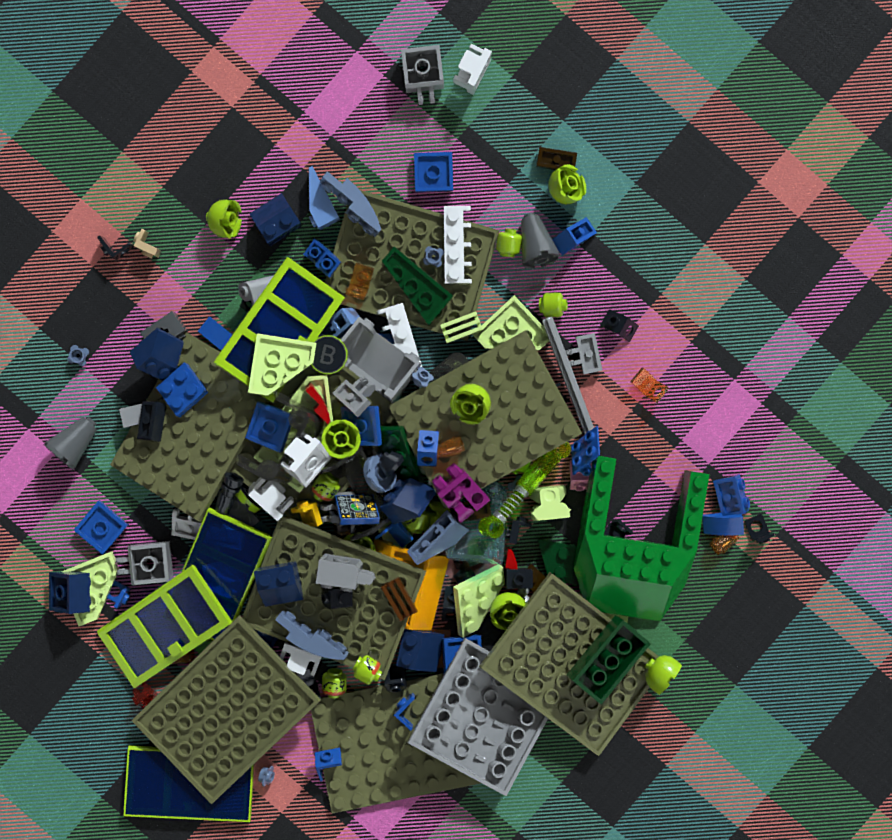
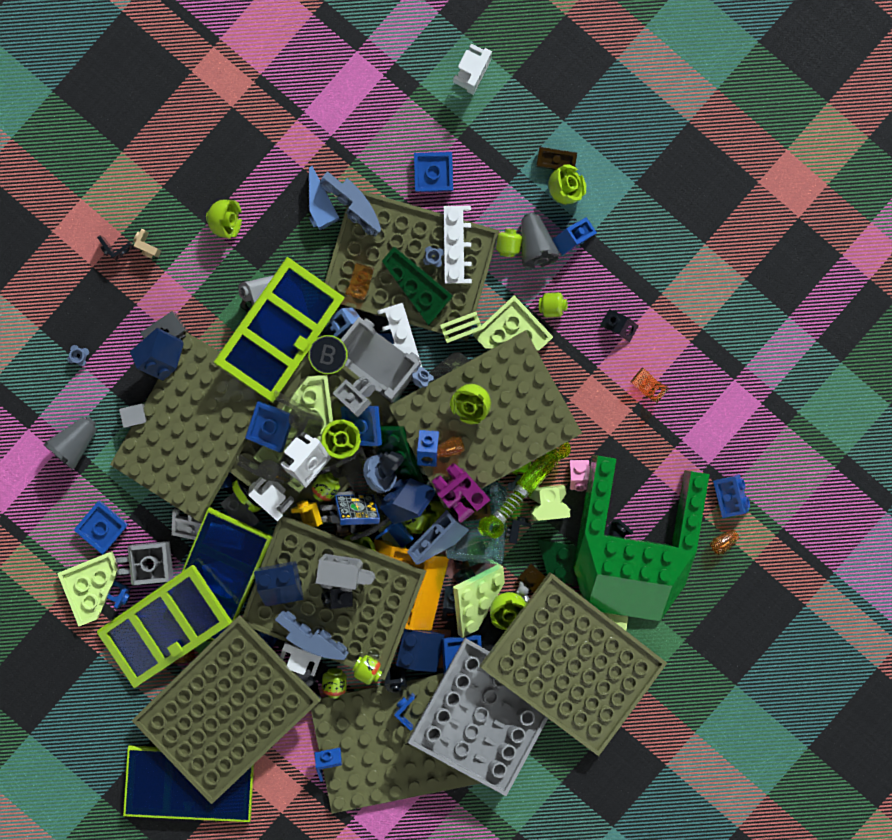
dark blue slope [49,572,91,614] -> none
clear red tile [132,683,158,707] -> none
black slope [137,401,166,442] -> none
blue plate [156,362,209,417] -> none
blue slope [198,316,240,354] -> none
black axle [214,472,244,515] -> none
yellowish green plate [248,334,316,396] -> none
dark blue slope [250,193,303,246] -> none
sand blue plate [258,766,275,787] -> none
blue slope [303,239,342,278] -> none
red slope [305,383,331,424] -> none
reddish brown tile [381,577,418,621] -> none
light grey hinge [401,45,444,105] -> none
red slope [505,547,518,569] -> none
black bracket [505,568,533,589] -> none
light grey axle [542,317,594,435] -> none
light grey hinge [565,333,603,375] -> none
dark green brick [566,615,651,705] -> none
blue hinge [571,426,600,476] -> none
lime cylinder [645,655,682,695] -> none
blue slope [702,513,744,535] -> none
black bracket [744,514,775,544] -> none

